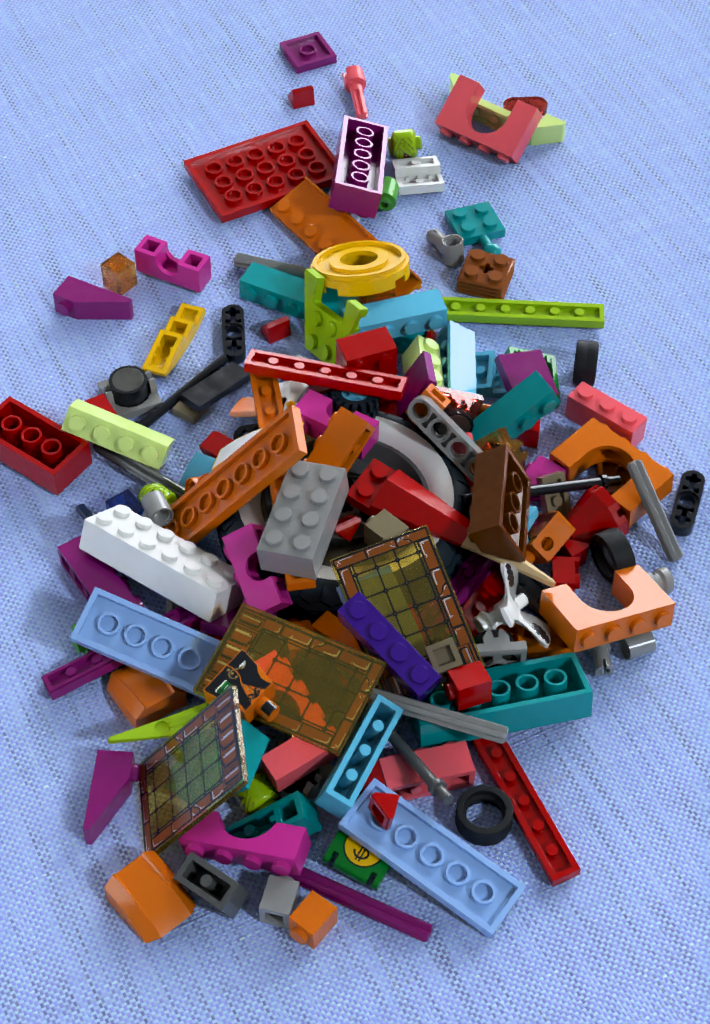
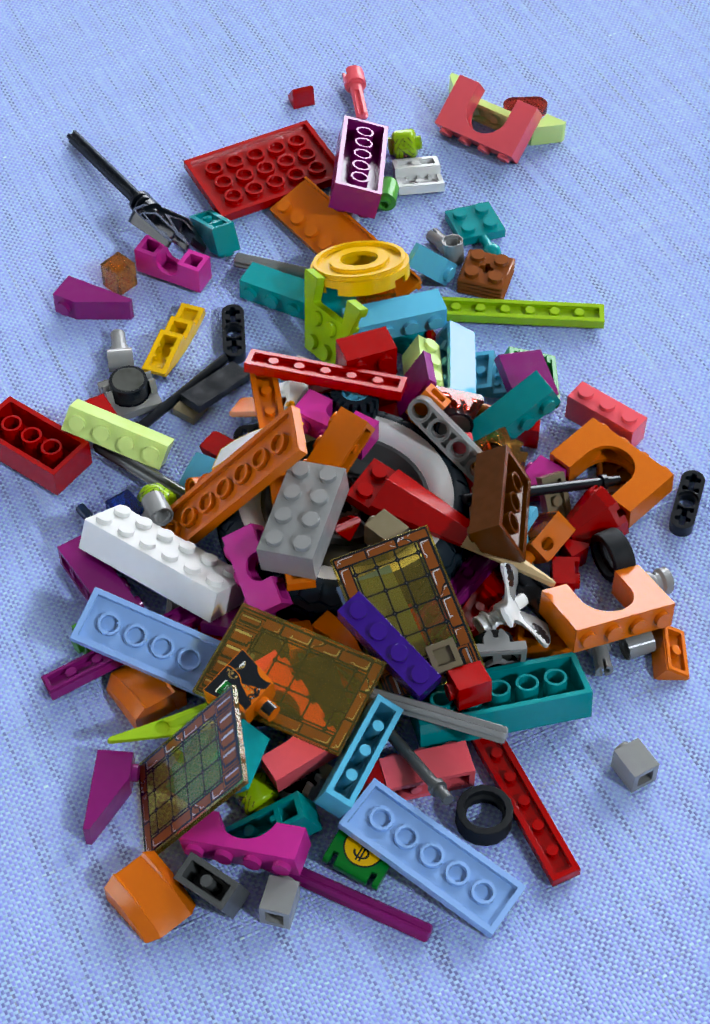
red slope [259,316,291,344] -> none
magenta tile [280,31,337,74] -> none
orange brick [288,890,337,949] -> none
red slope [368,792,400,831] -> none
black tyre [572,340,599,386] -> none
light grey axle [627,459,683,562] -> none
none -> black piece [67,130,207,253]
none -> light grey pin [107,329,134,372]
none -> teal slope [189,209,240,258]
none -> medium azure slope [409,242,458,286]
none -> light grey brick [611,738,660,793]
none -> orange slope [651,626,690,680]

